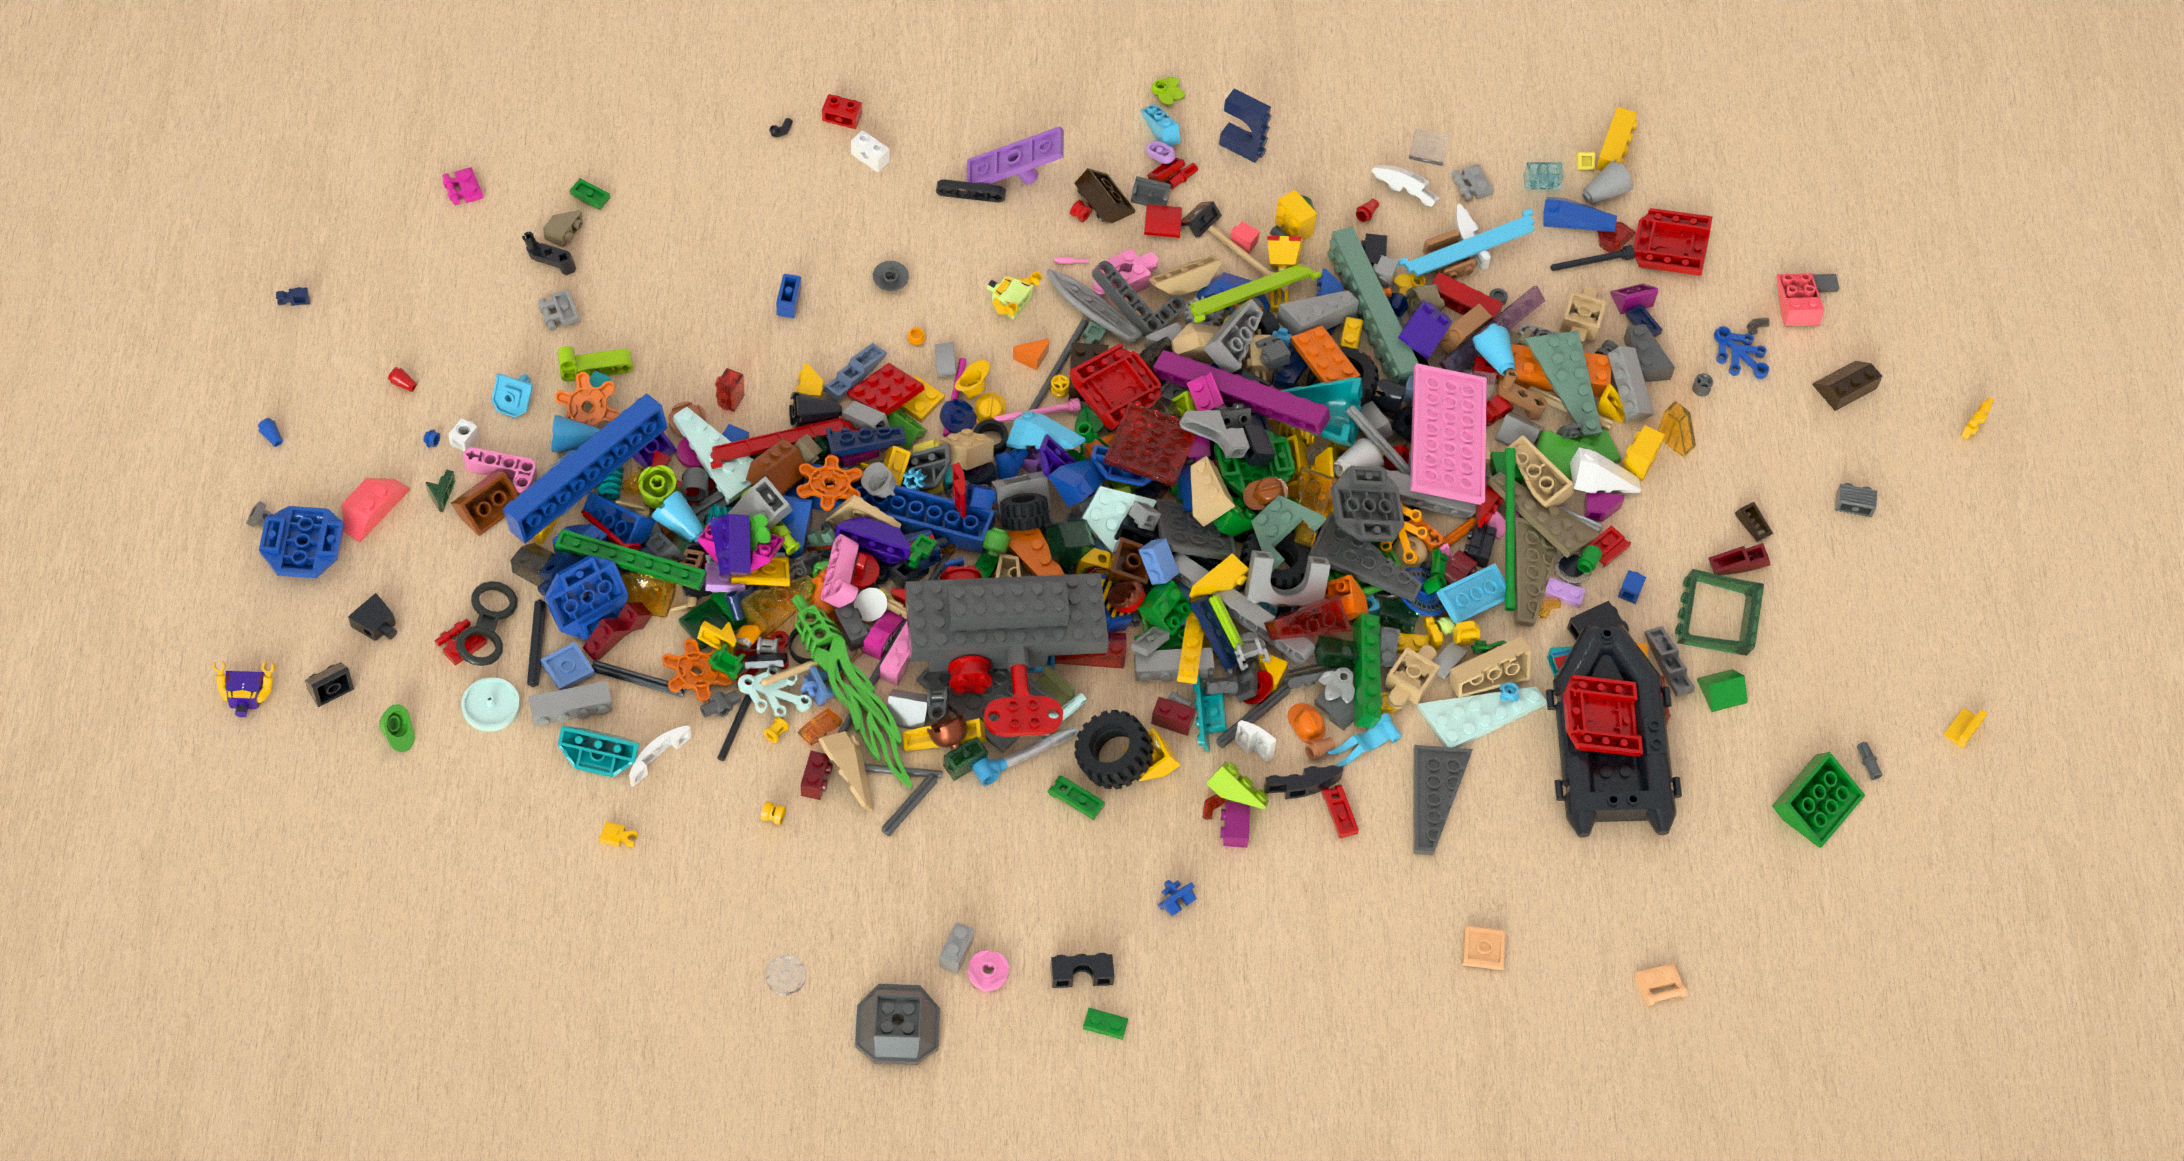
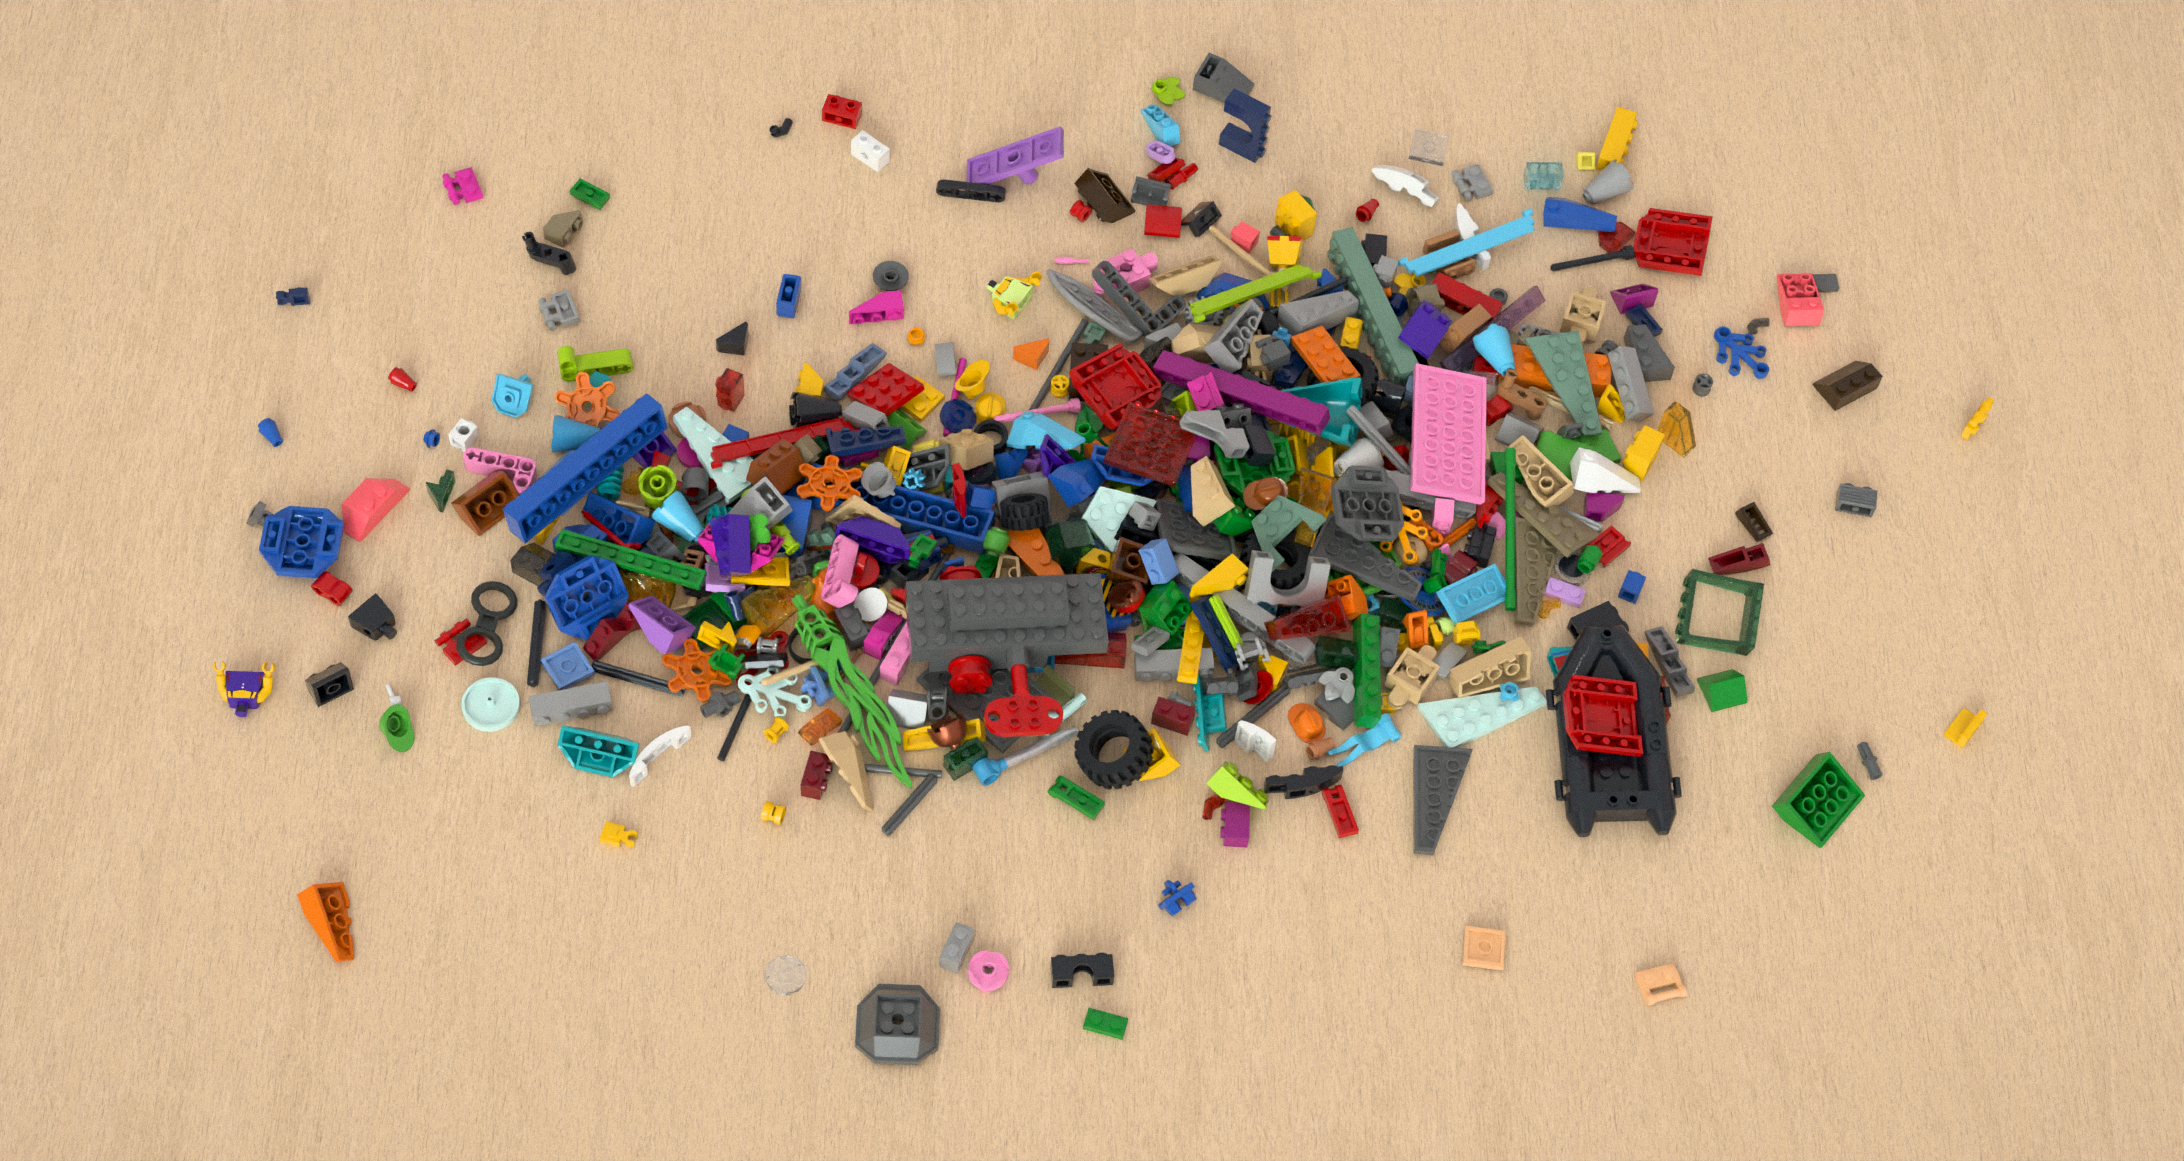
none -> orange wedge [297,882,354,962]
none -> red axle [311,571,353,606]
none -> white hand [386,684,402,706]
none -> medium lavender slope [628,595,696,654]
none -> black slope [716,321,749,356]
none -> dark pink slope [849,290,904,324]
none -> dark grey slope [1193,53,1254,103]
none -> black piece [1265,277,1348,319]
none -> orange slope [1402,610,1429,649]
none -> bright pink piece [1430,498,1455,537]

